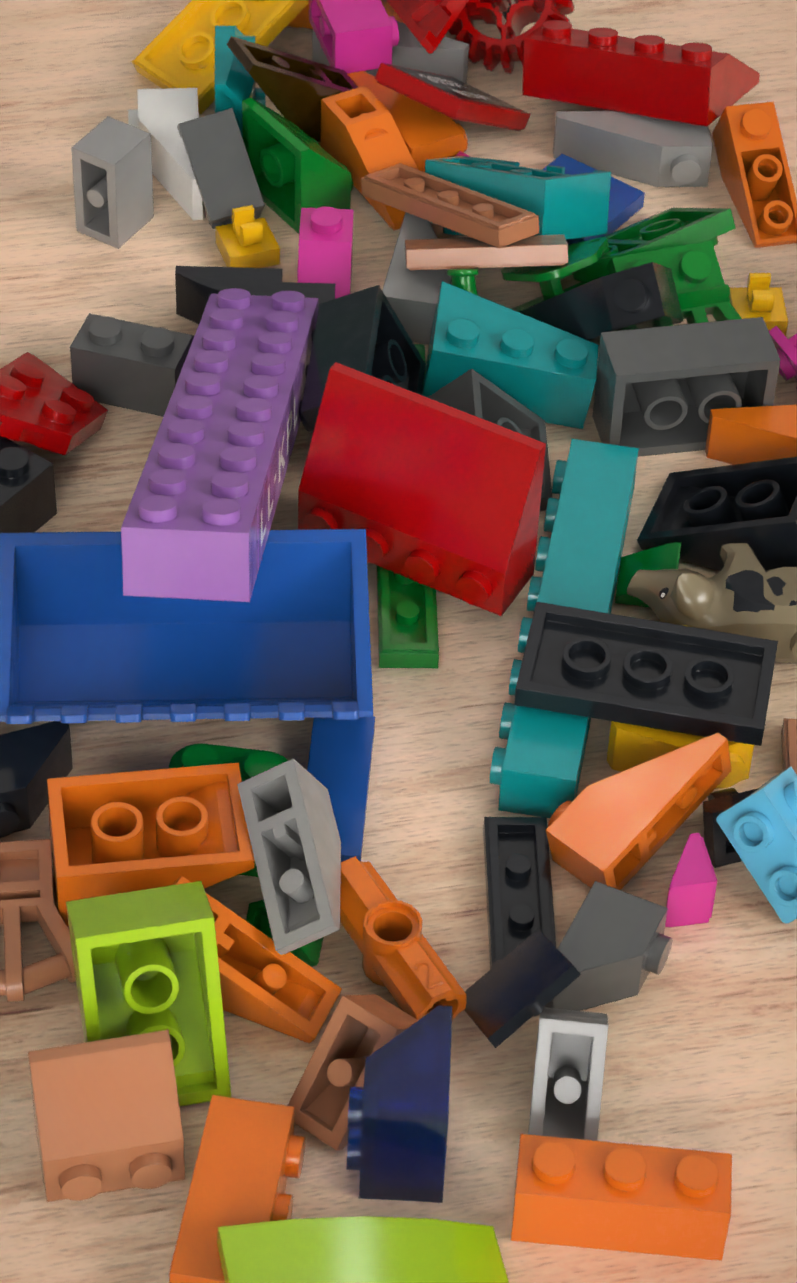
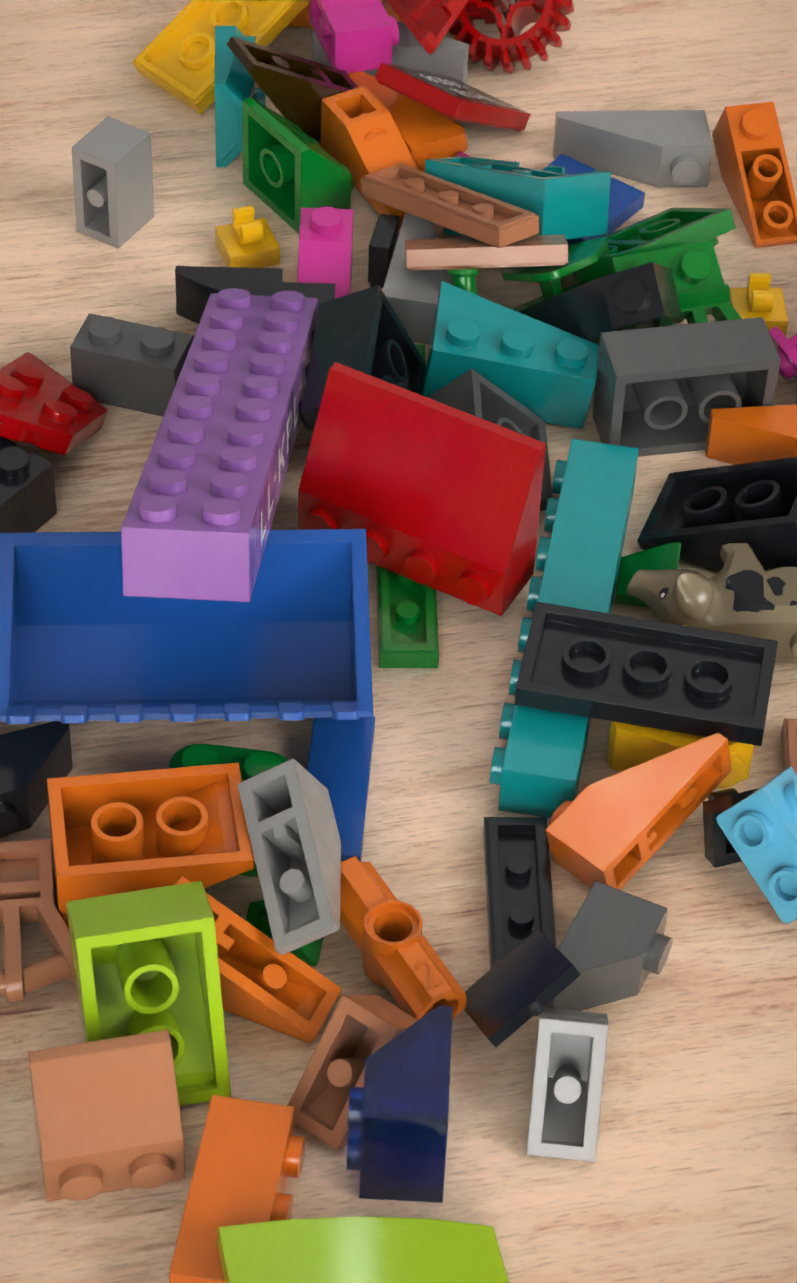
white slope [128,88,203,220] -> none
dark grey hinge [177,108,265,229] -> none
orange brick [511,1134,732,1261] -> none
red slope [522,20,760,127] -> none
dark pink slope [665,833,717,927] -> none
none -> black tile [368,214,399,289]

